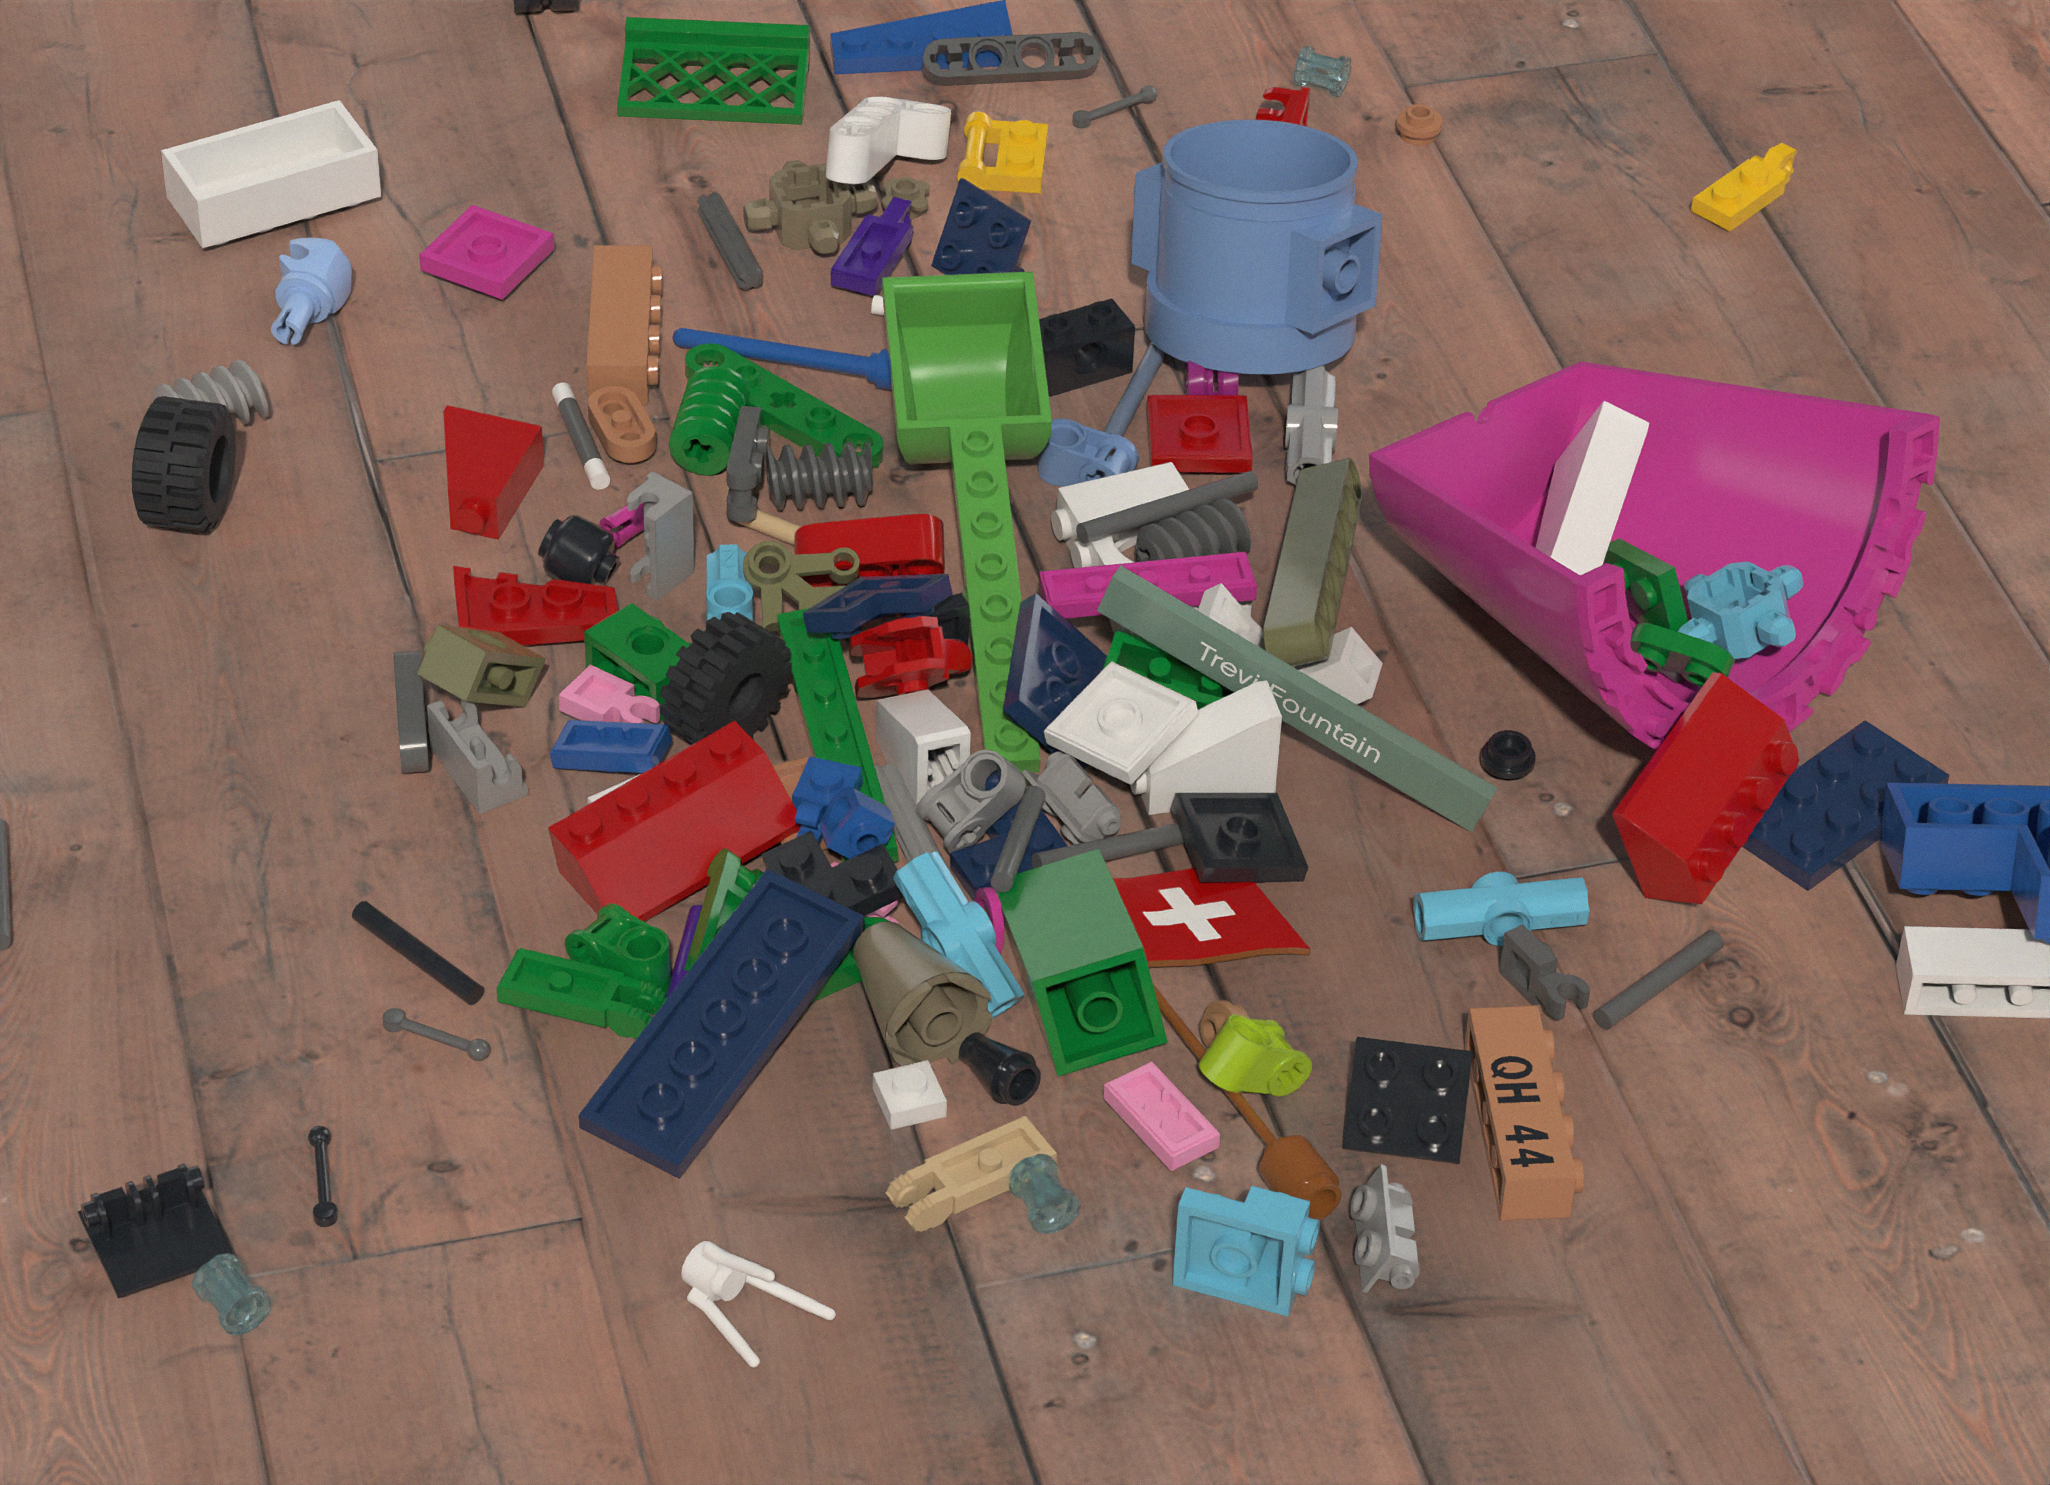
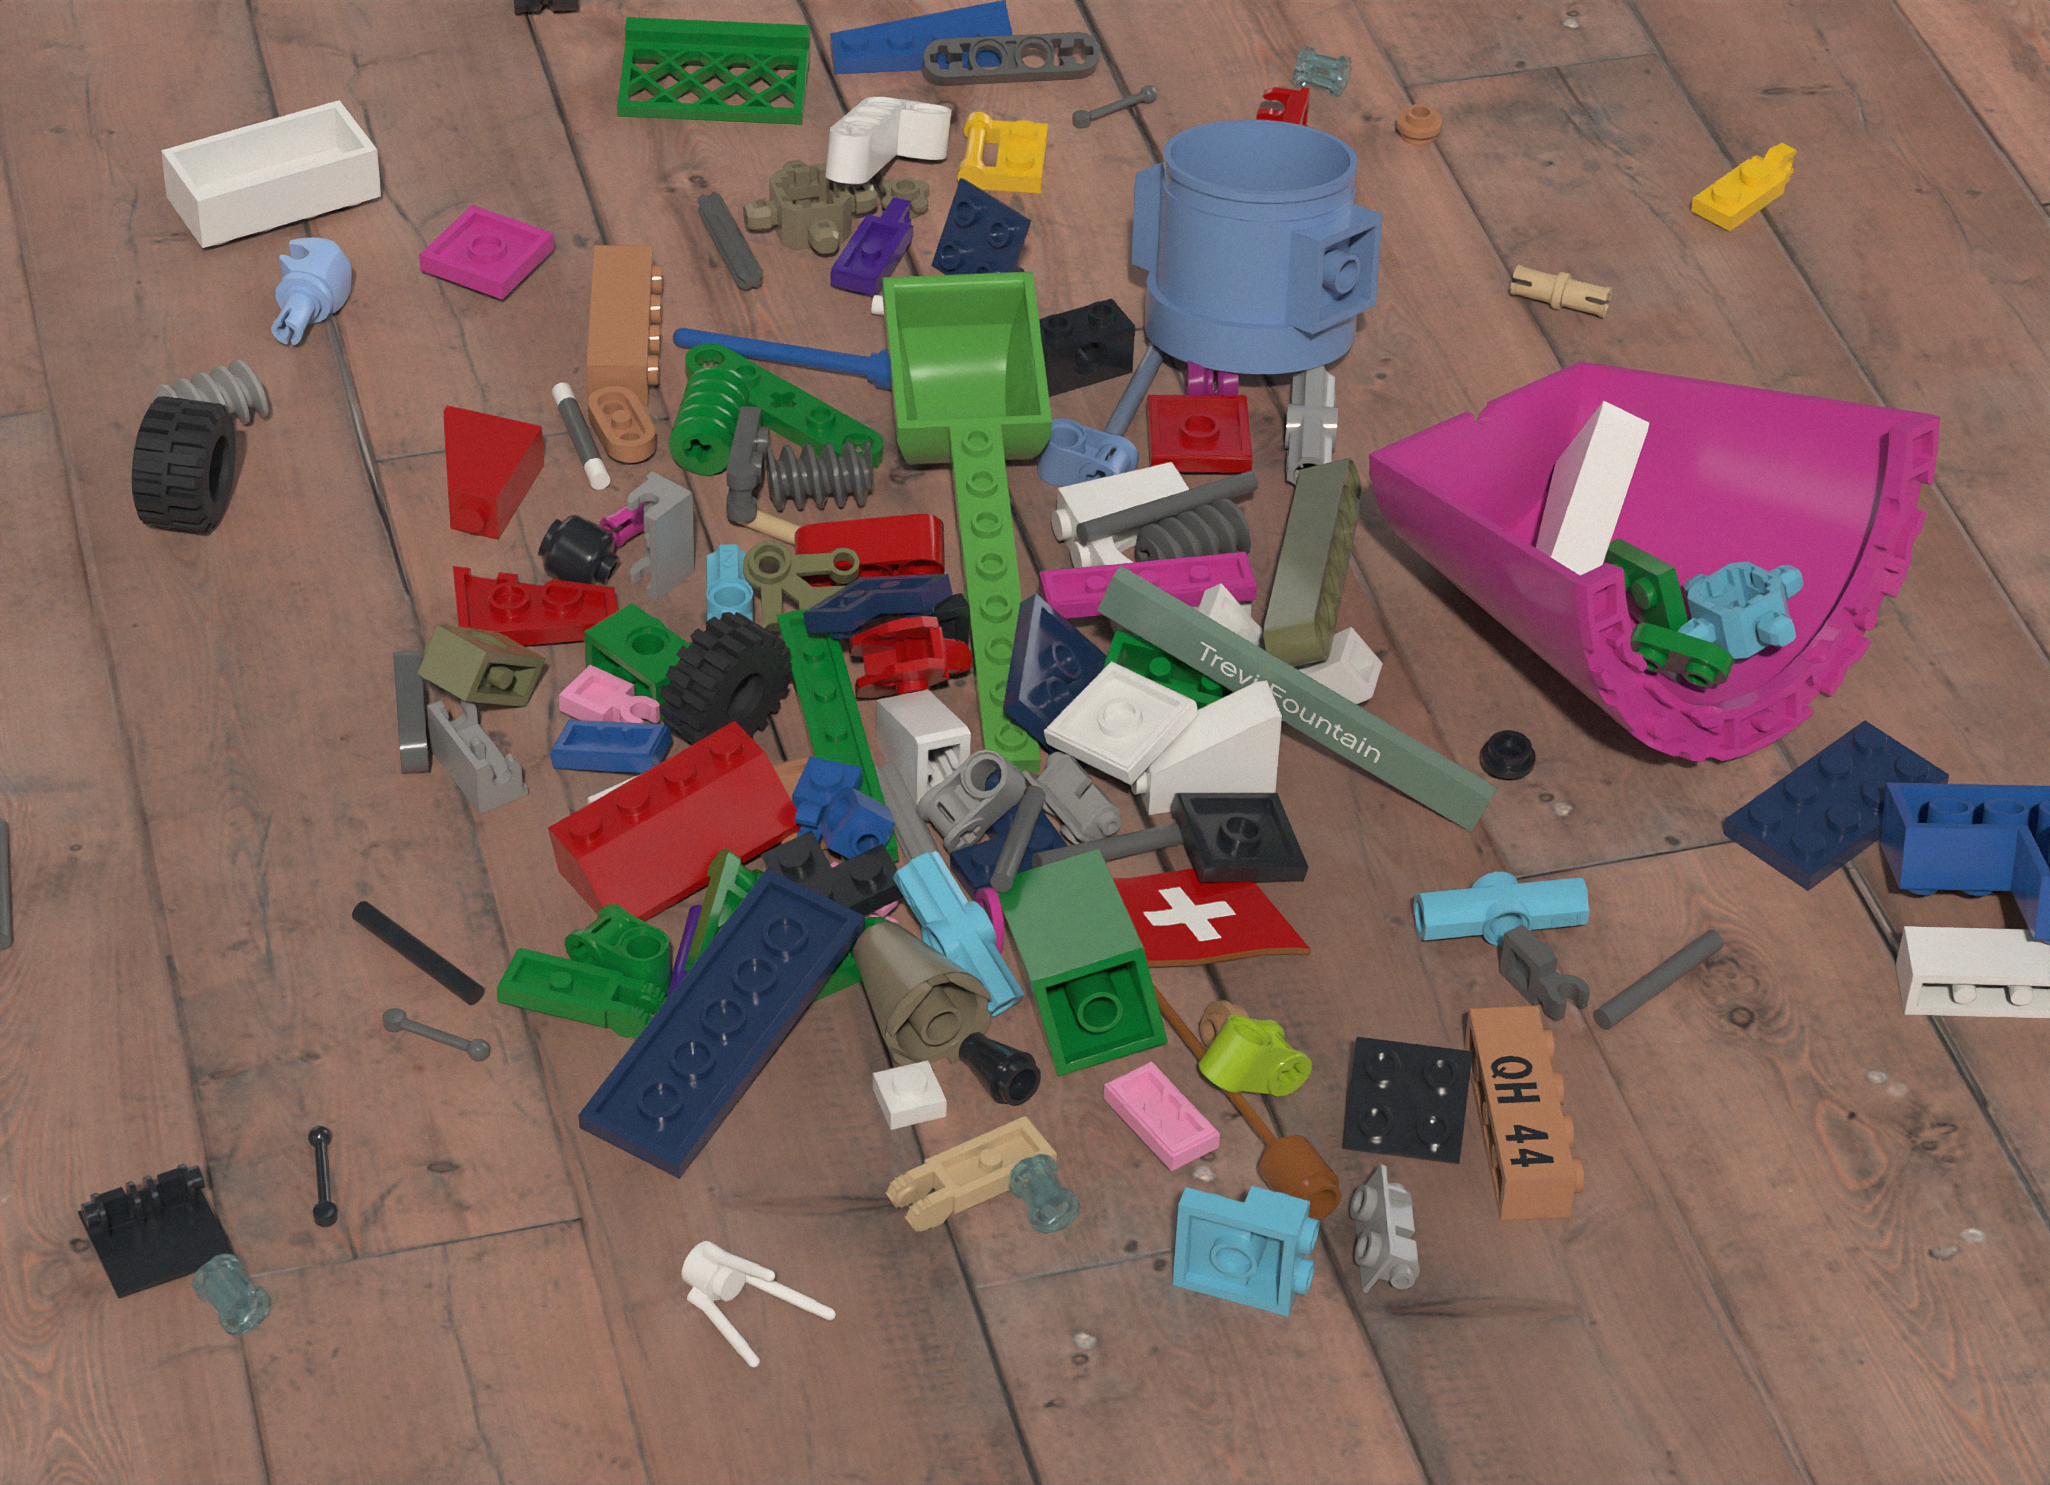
red slope [1612,672,1800,904] -> none
none -> tan pin [1510,264,1612,318]

